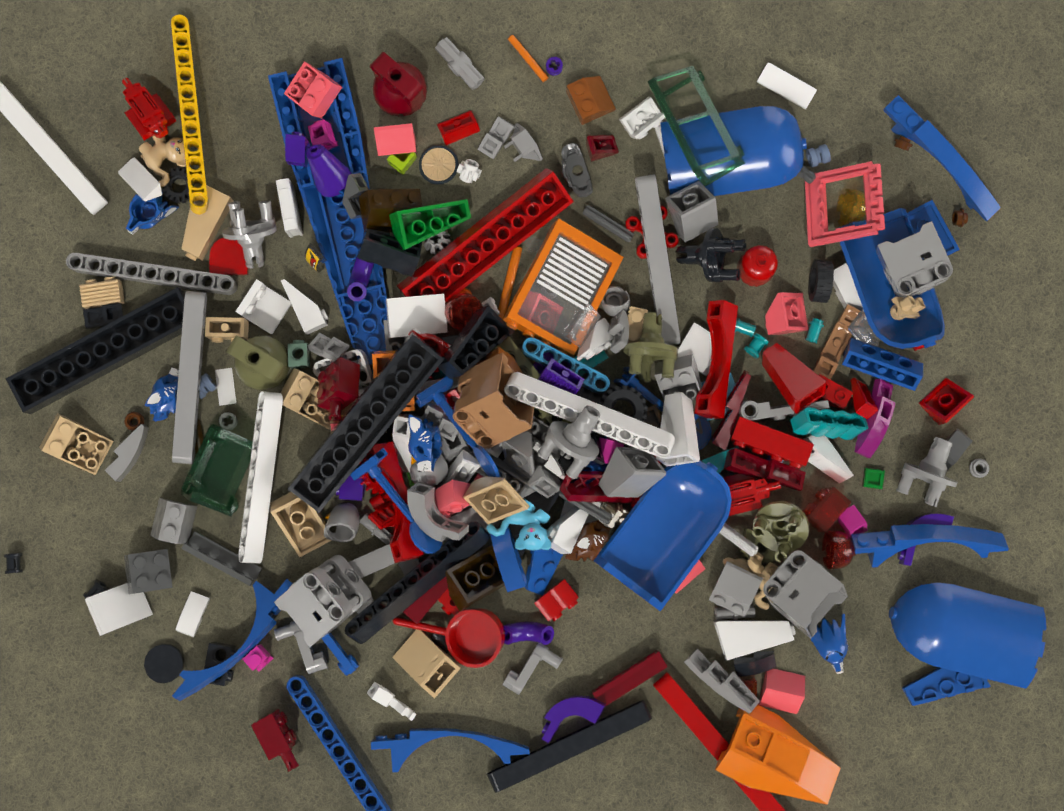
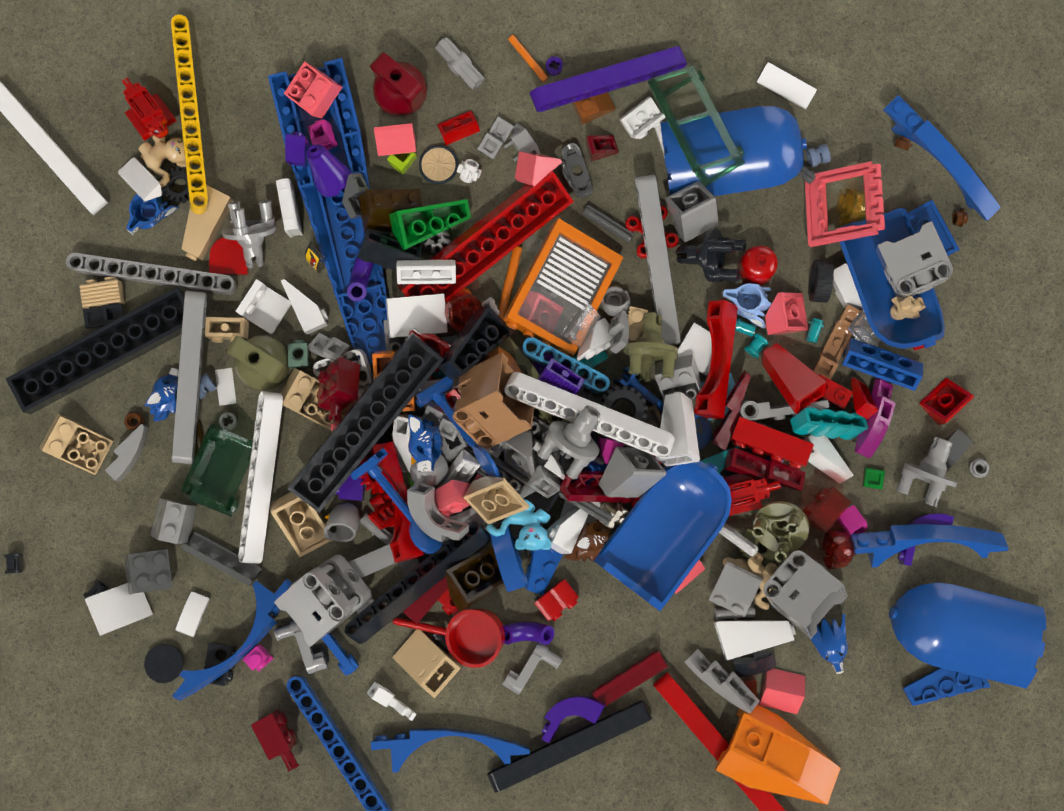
none -> white slope [397,260,456,284]
none -> coral slope [515,151,562,186]
none -> dark purple beam [529,46,687,112]
none -> light blue piece [720,283,771,328]

